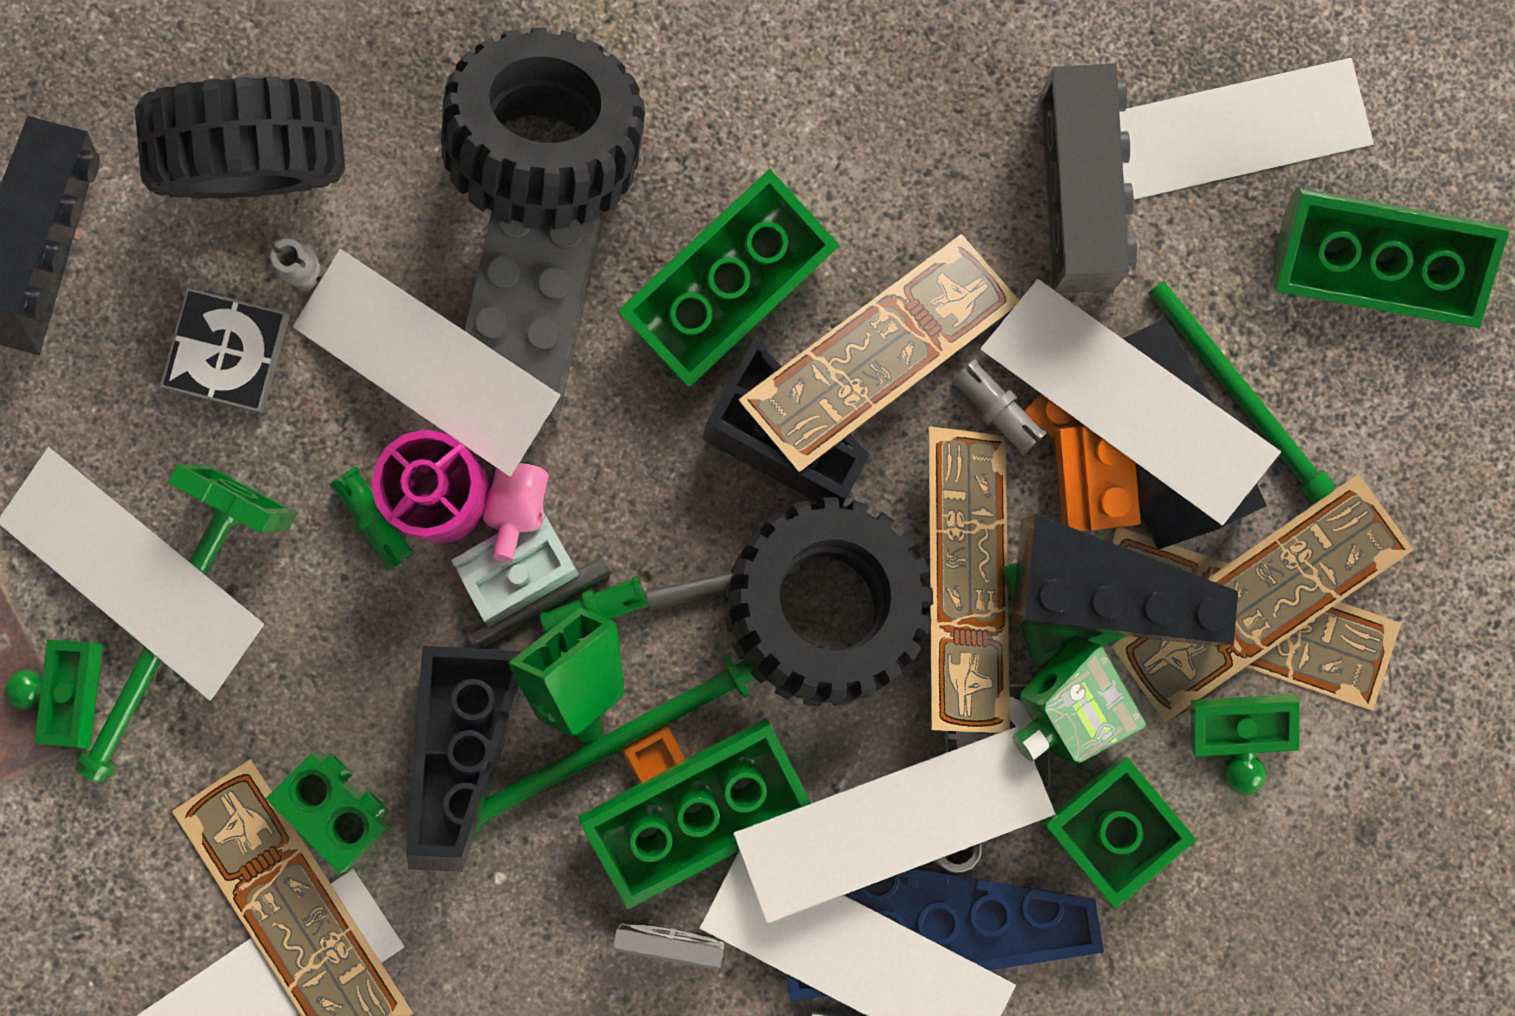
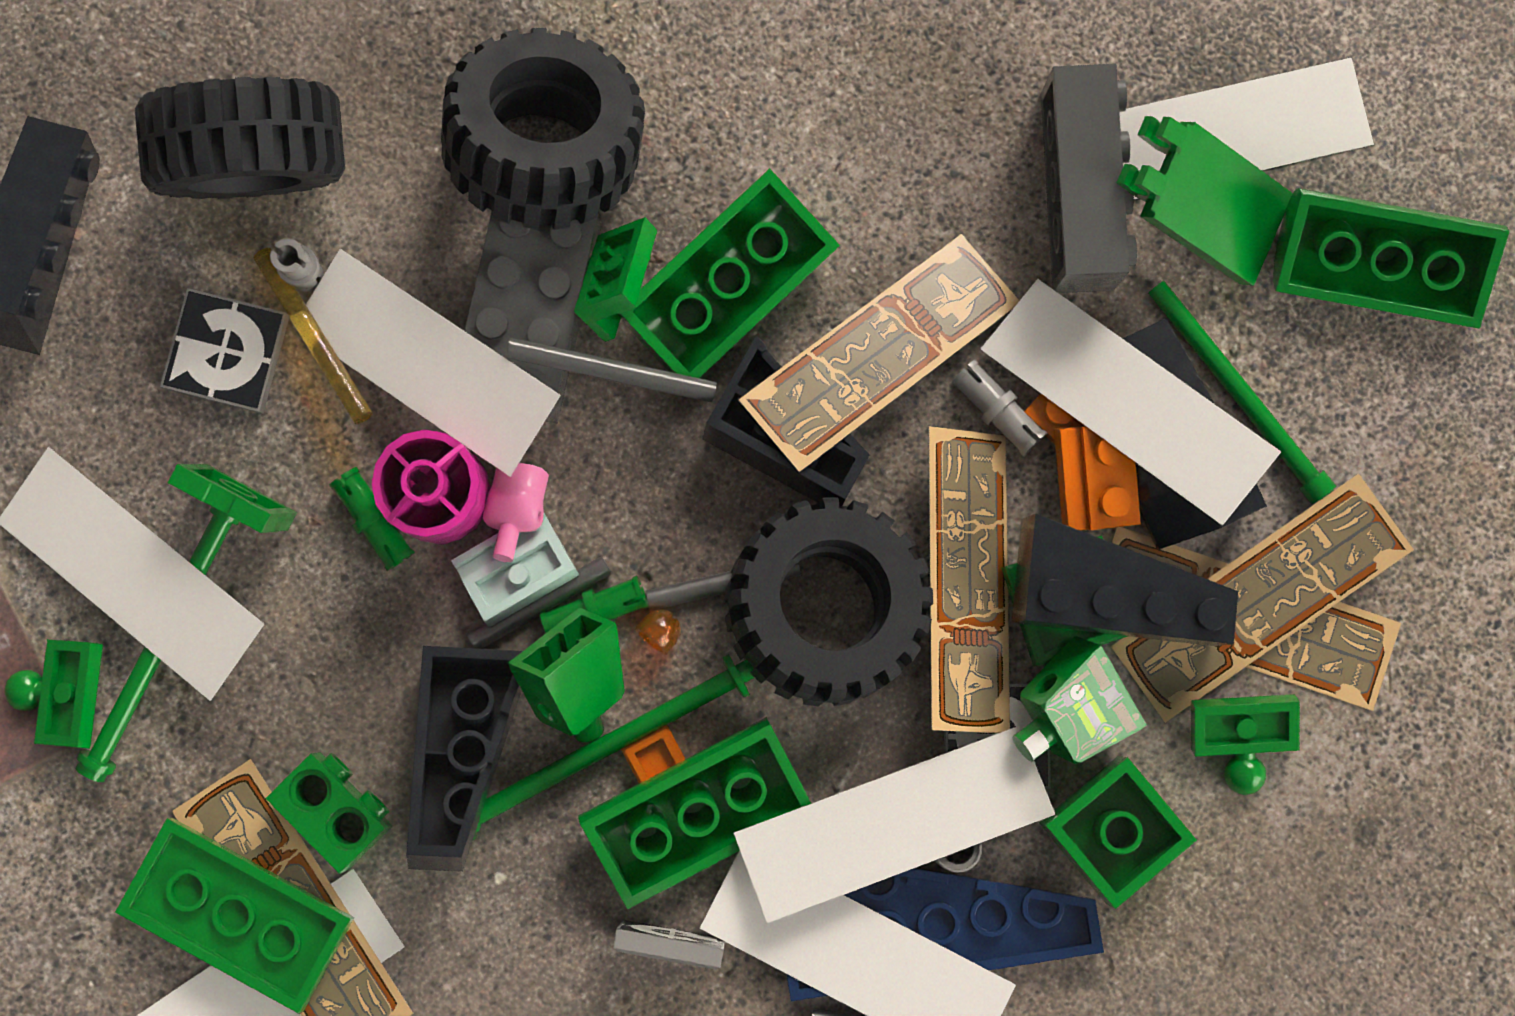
none -> green plate [115,818,355,1014]
none -> clear yellow bar [253,248,373,424]
none -> dark grey bar [506,337,717,402]
none -> green bracket [574,217,658,342]
none -> clear orange hinge [635,609,681,655]
none -> green tile [1116,116,1293,286]

